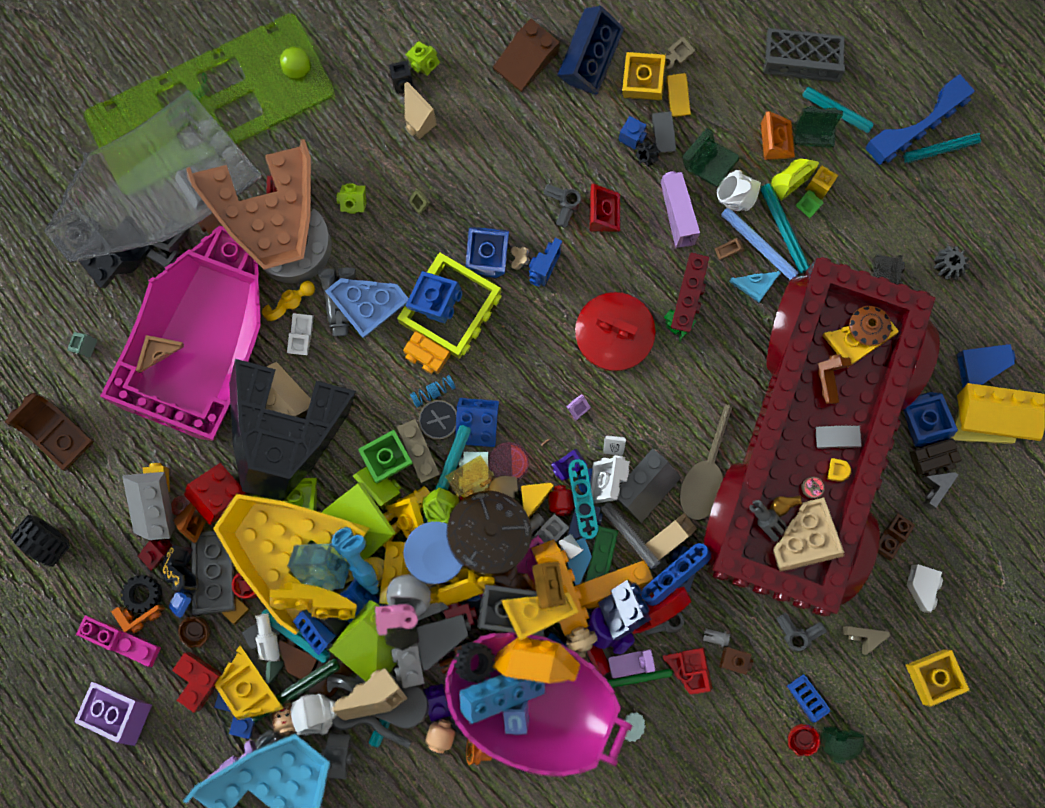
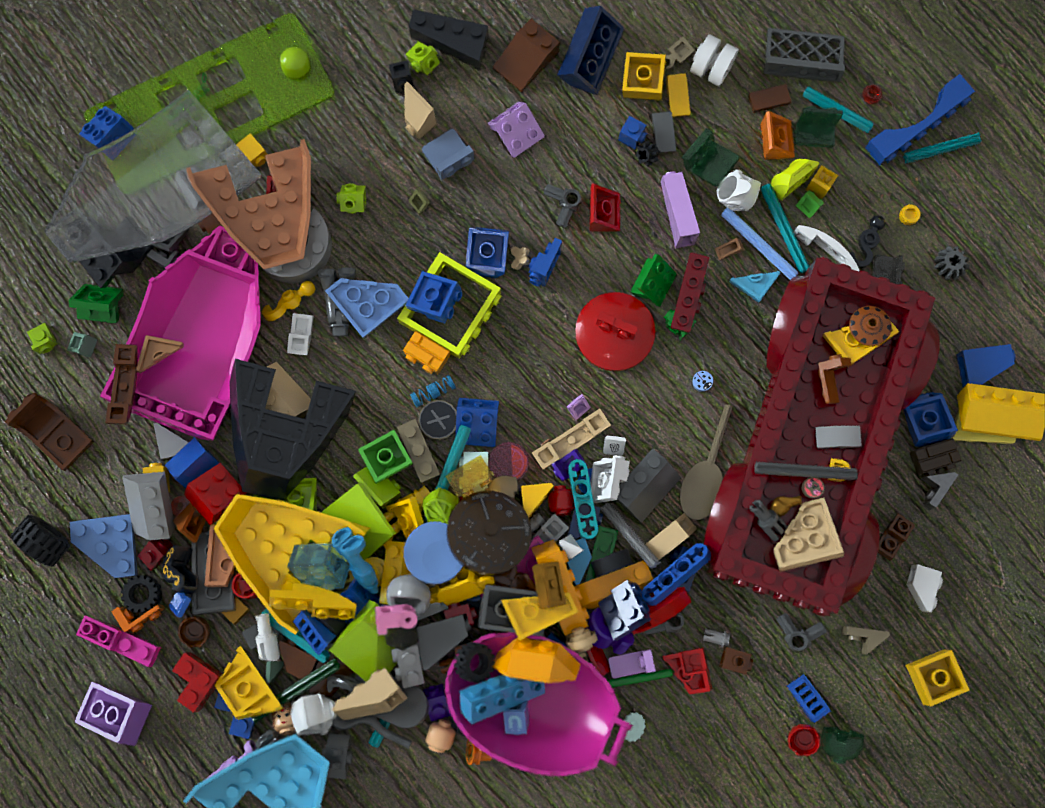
none -> lime bracket [27,323,58,354]
none -> green bracket [69,284,124,323]
none -> medium blue plate [70,514,138,578]
none -> blue bracket [79,106,137,160]
none -> reddish brown slope [105,344,138,425]
none -> light grey tile [153,423,189,460]
none -> blue slope [165,437,220,488]
none -> nougat wing [205,524,236,587]
none -> yellow brick [235,133,268,169]
none -> black wedge [409,9,489,71]
none -> sand blue bracket [422,129,474,180]
none -> lavender bracket [488,102,544,157]
none -> tan slope [532,409,611,470]
none -> black tyre [591,549,633,578]
none -> green bracket [630,254,677,307]
none -> white wheel [690,34,739,87]
none -> light blue tile [692,371,713,392]
none -> reddish brown tile [748,84,792,113]
none -> dark grey axle [754,462,858,480]
none -> white slope [794,225,860,271]
none -> black piece [849,215,885,269]
none -> clear red plate [862,85,882,104]
none -> yellow tile [899,204,921,225]

